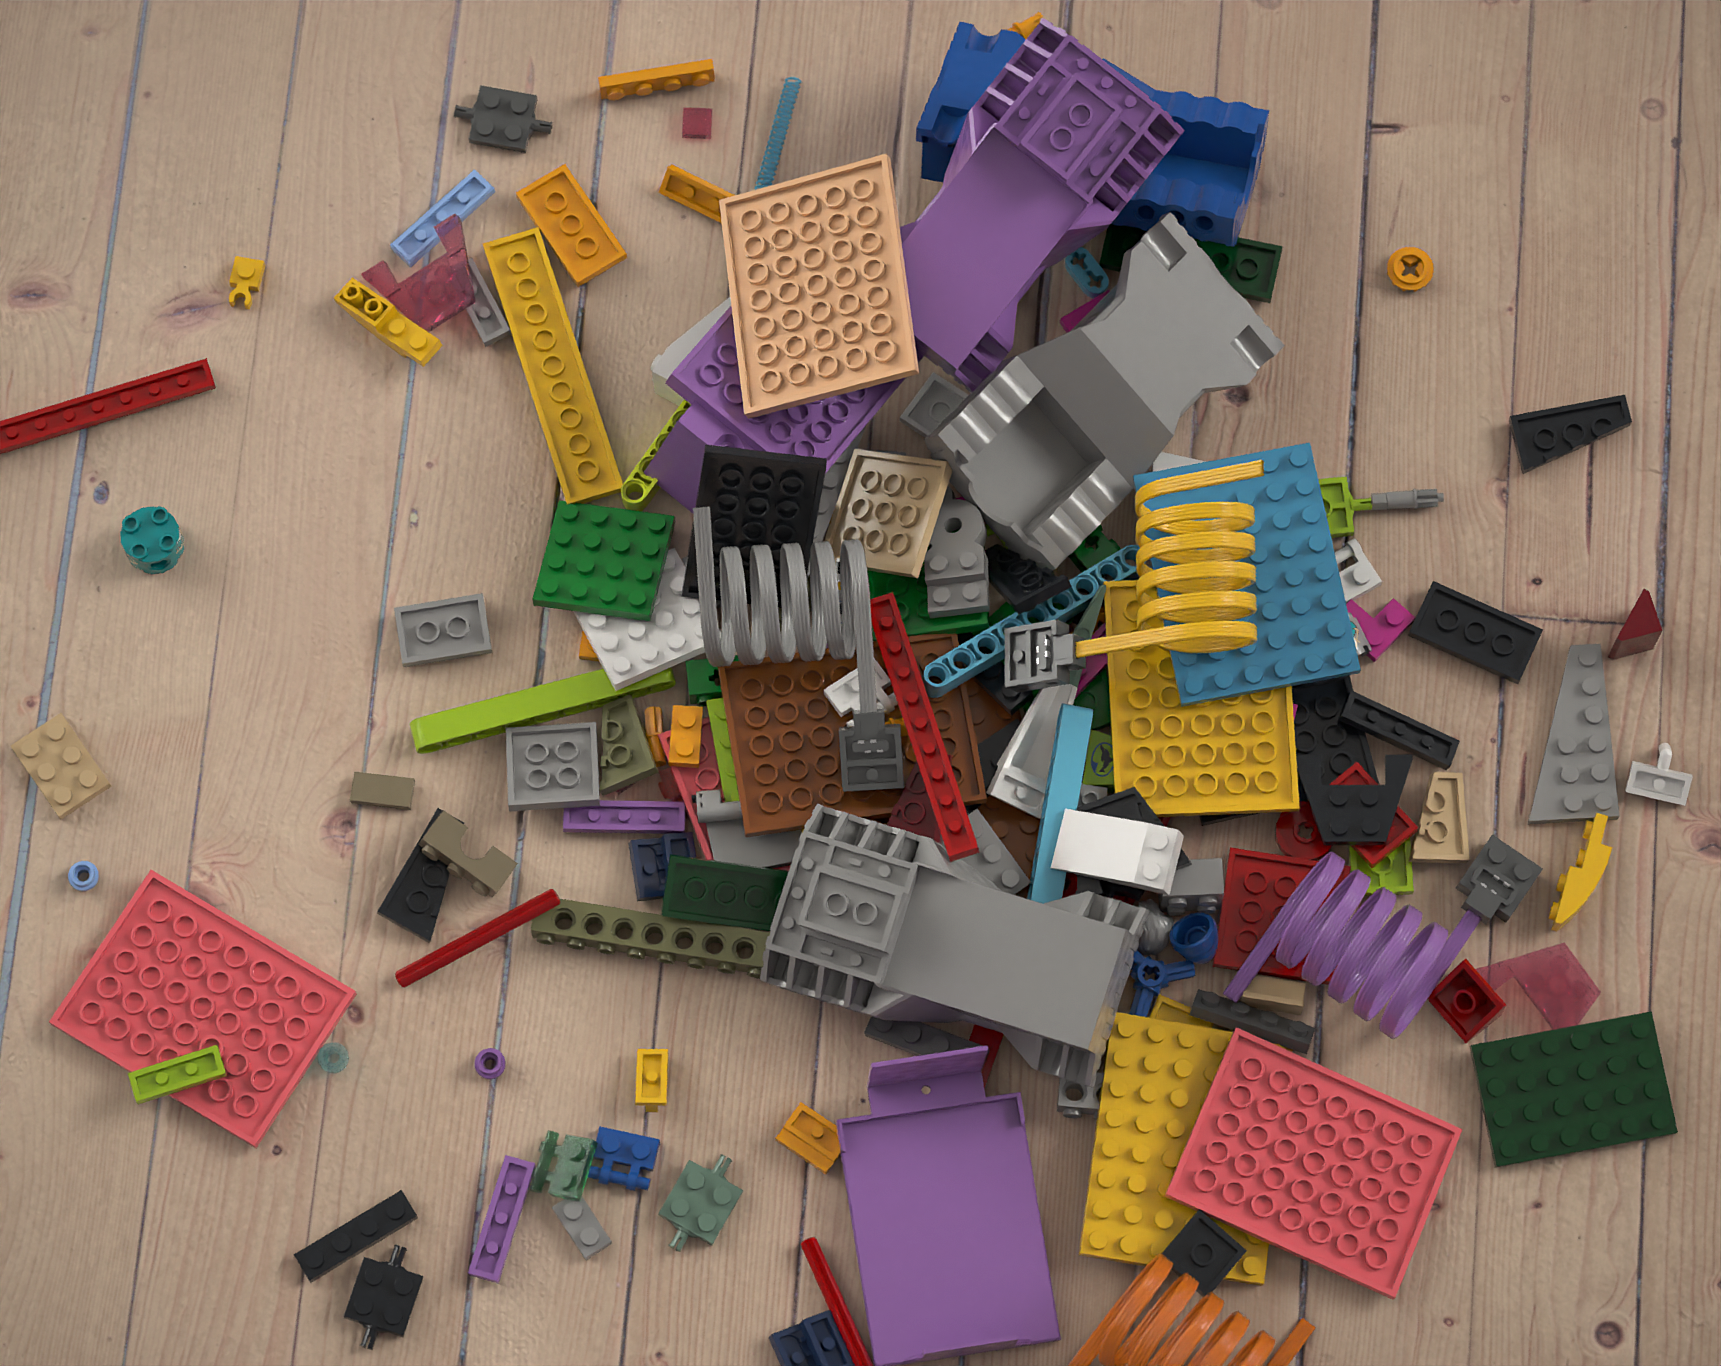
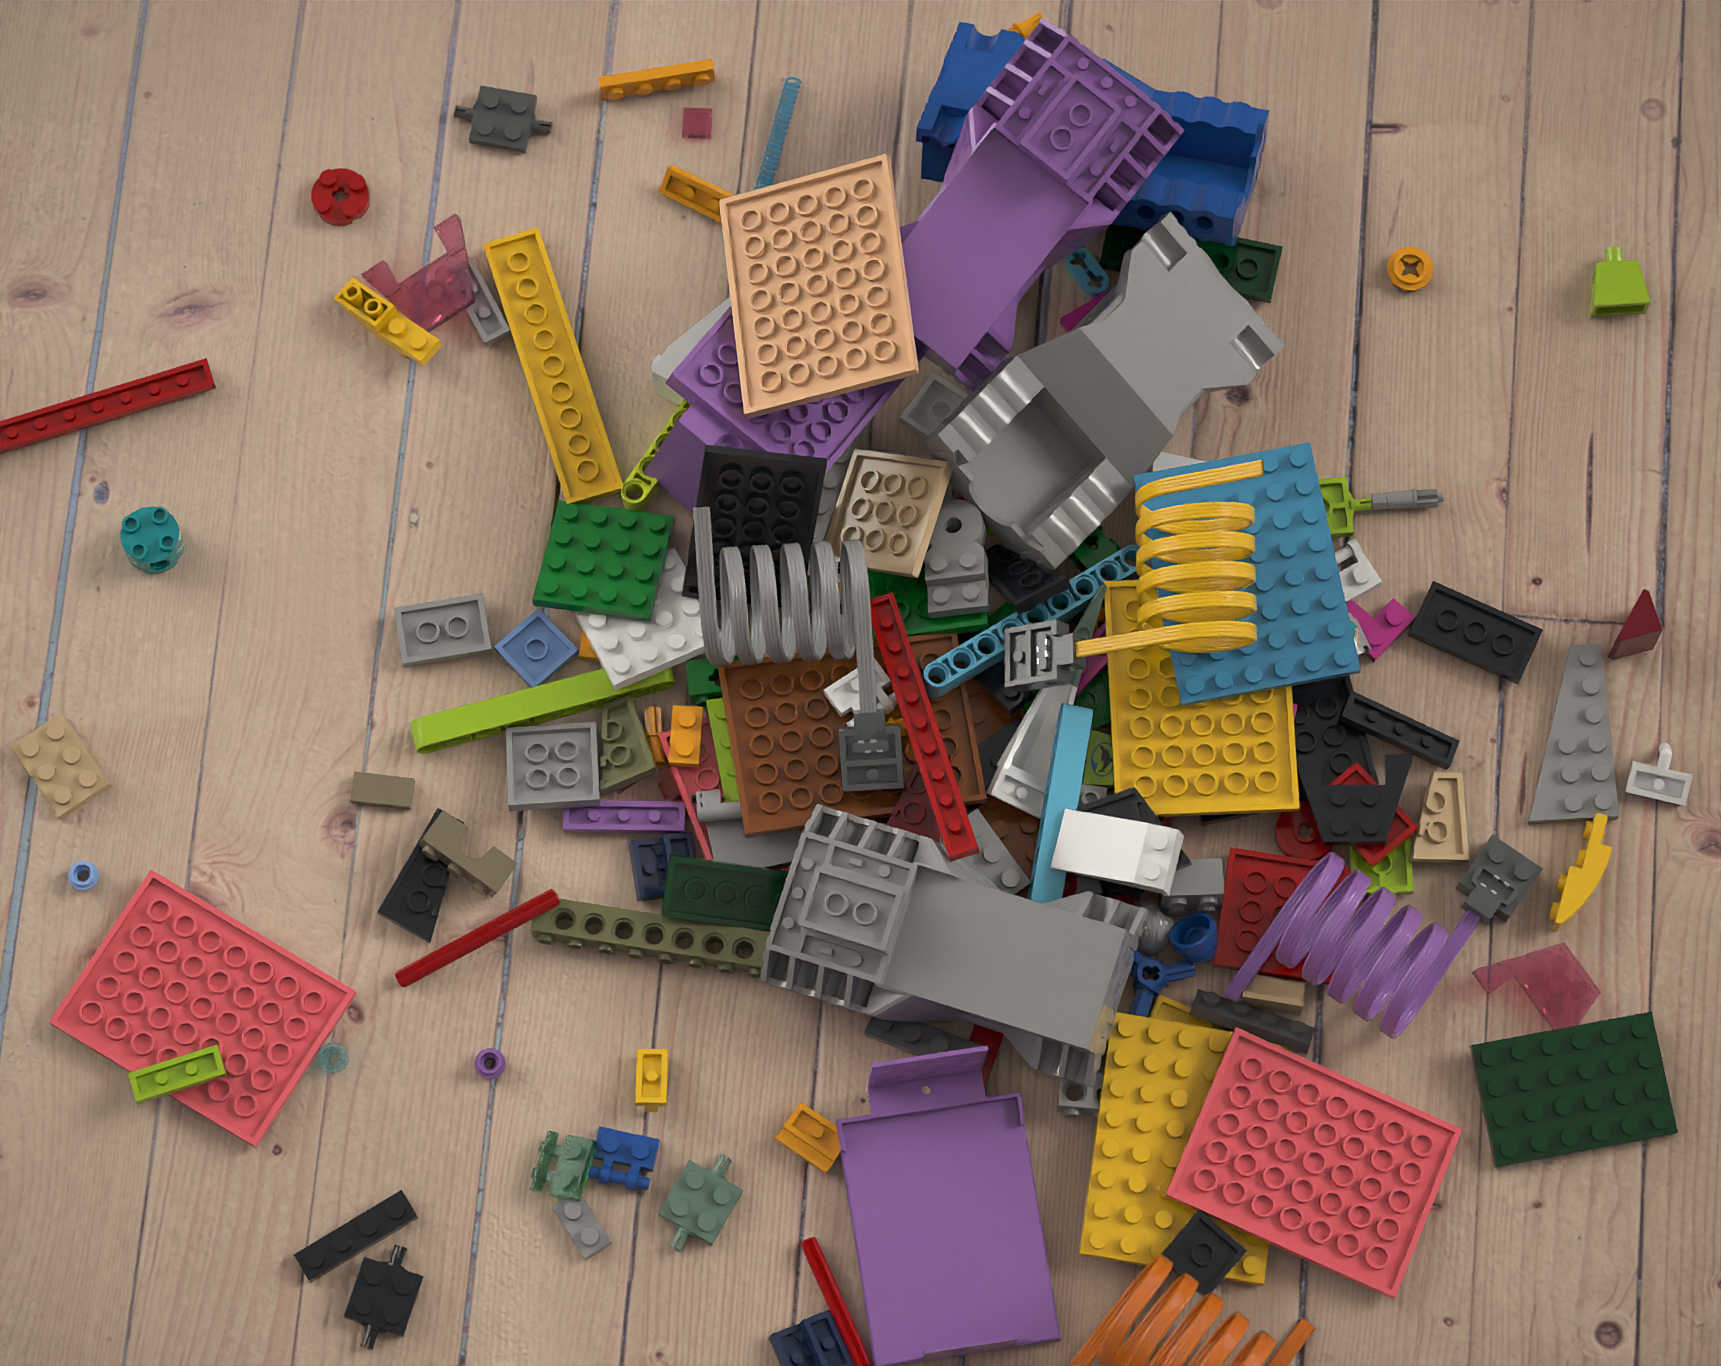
yellow plate [229,256,265,309] -> none
light blue tile [390,169,495,268] -> none
medium lavender plate [468,1155,536,1284] -> none
light orange plate [516,164,627,287] -> none
red slope [1427,959,1507,1043] -> none
black wing [1509,394,1632,474] -> none
none -> red plate [311,168,370,226]
none -> medium blue plate [494,608,579,688]
none -> lime torso [1590,247,1650,317]

